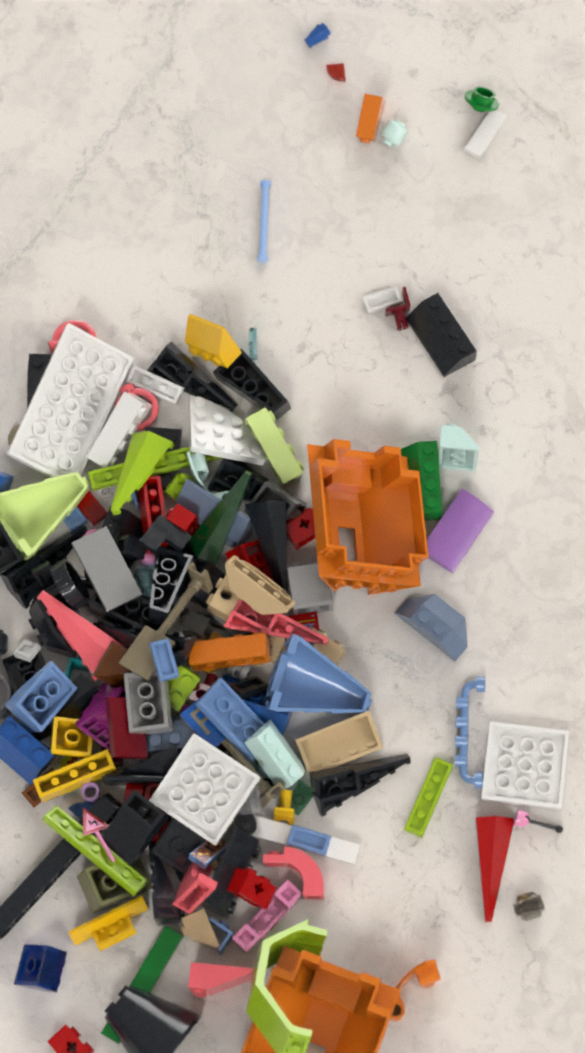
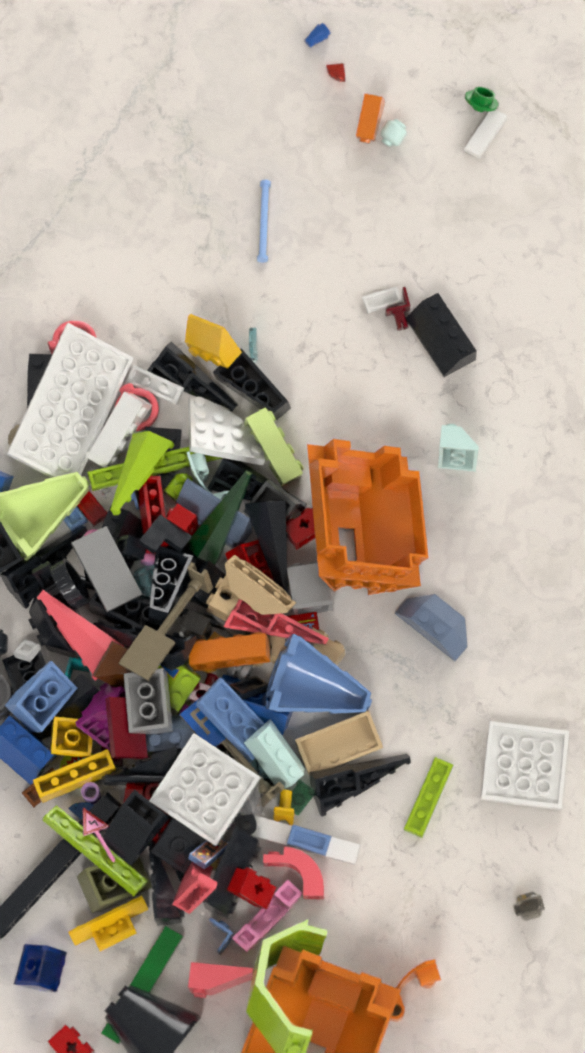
medium blue tile [149,638,179,682] -> none
tan slope [180,909,220,951] -> none
green slope [401,441,442,521] -> none
medium lavender slope [427,488,494,573] -> none
medium blue bar [455,676,485,789] -> none
red wedge [475,816,514,923] -> none
hinge [514,809,563,833] -> none

